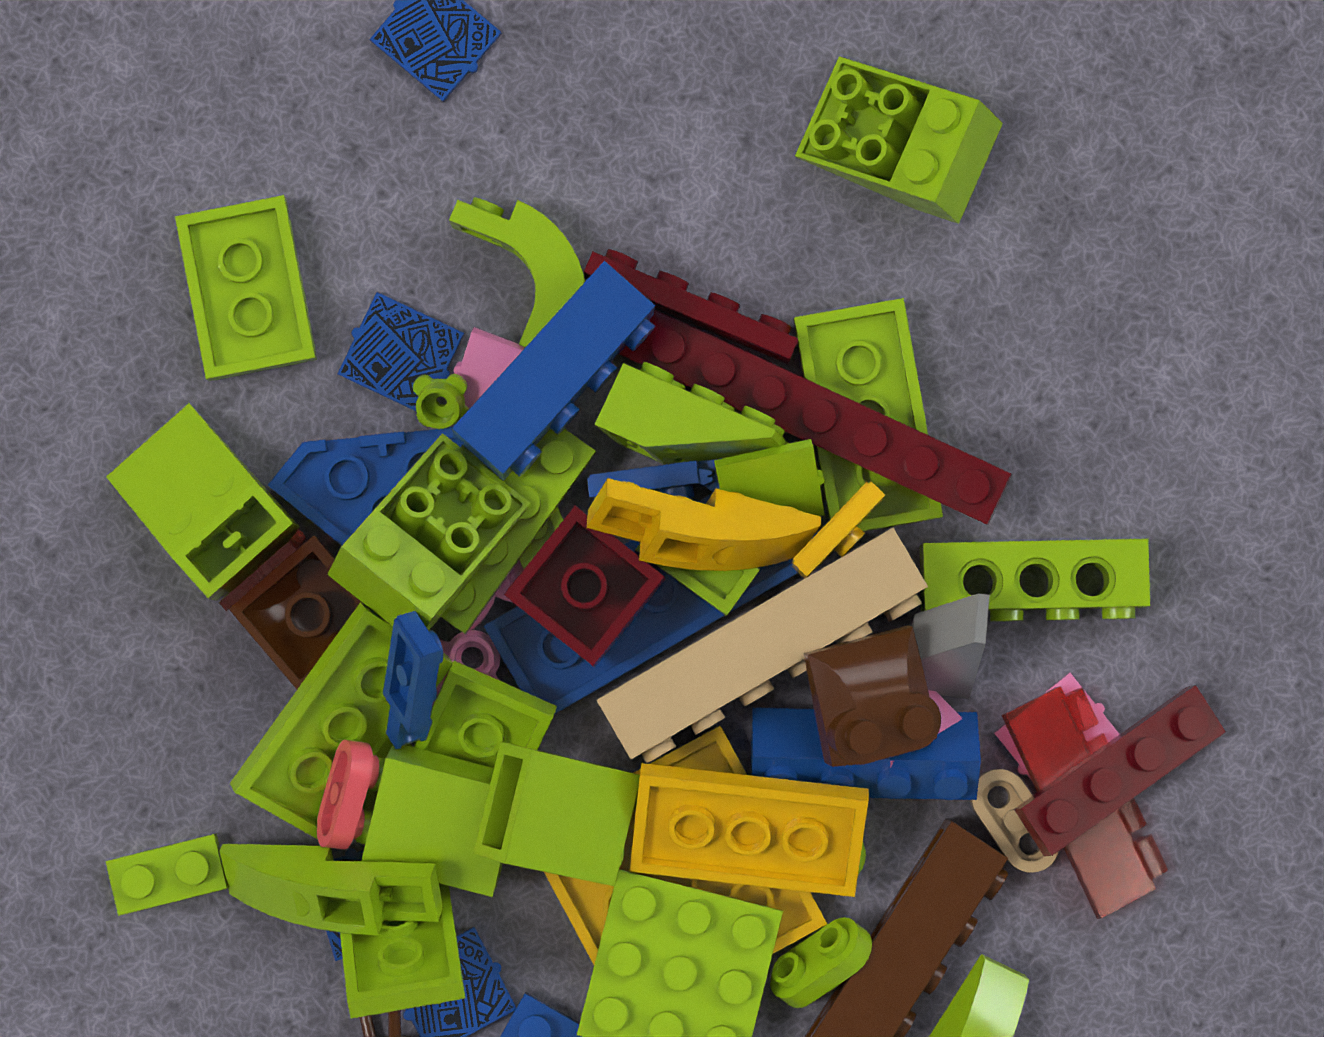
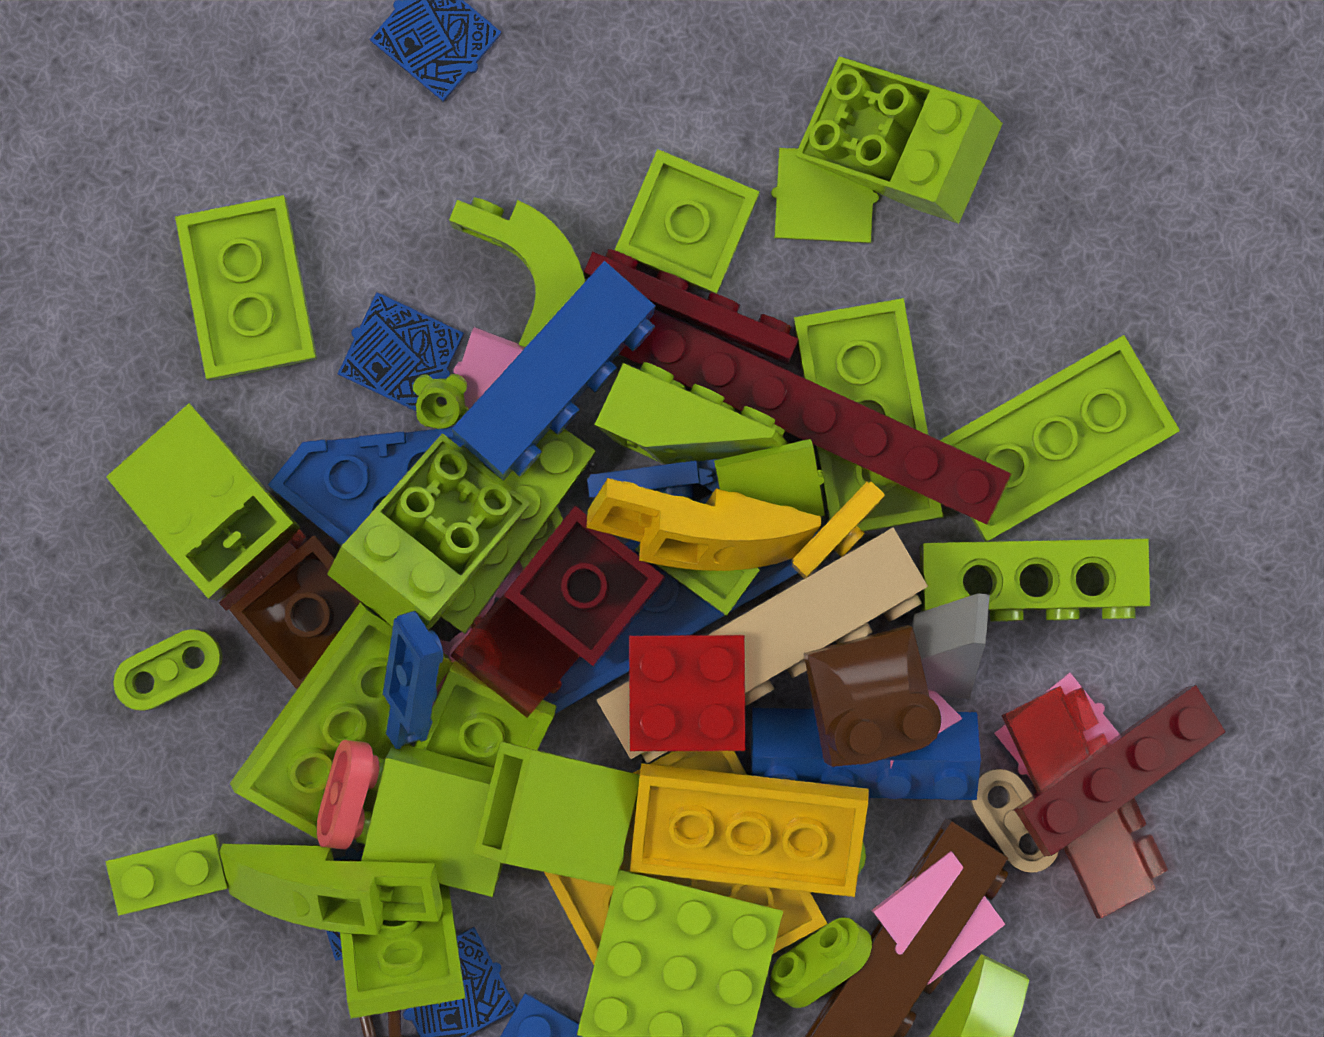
none -> lime plate [113,629,223,711]
none -> clear red piece [450,594,580,718]
none -> lime plate [615,149,760,294]
none -> red plate [629,635,745,751]
none -> lime piece [771,148,879,243]
none -> bright pink piece [871,851,1006,985]
none -> lime plate [940,335,1180,542]

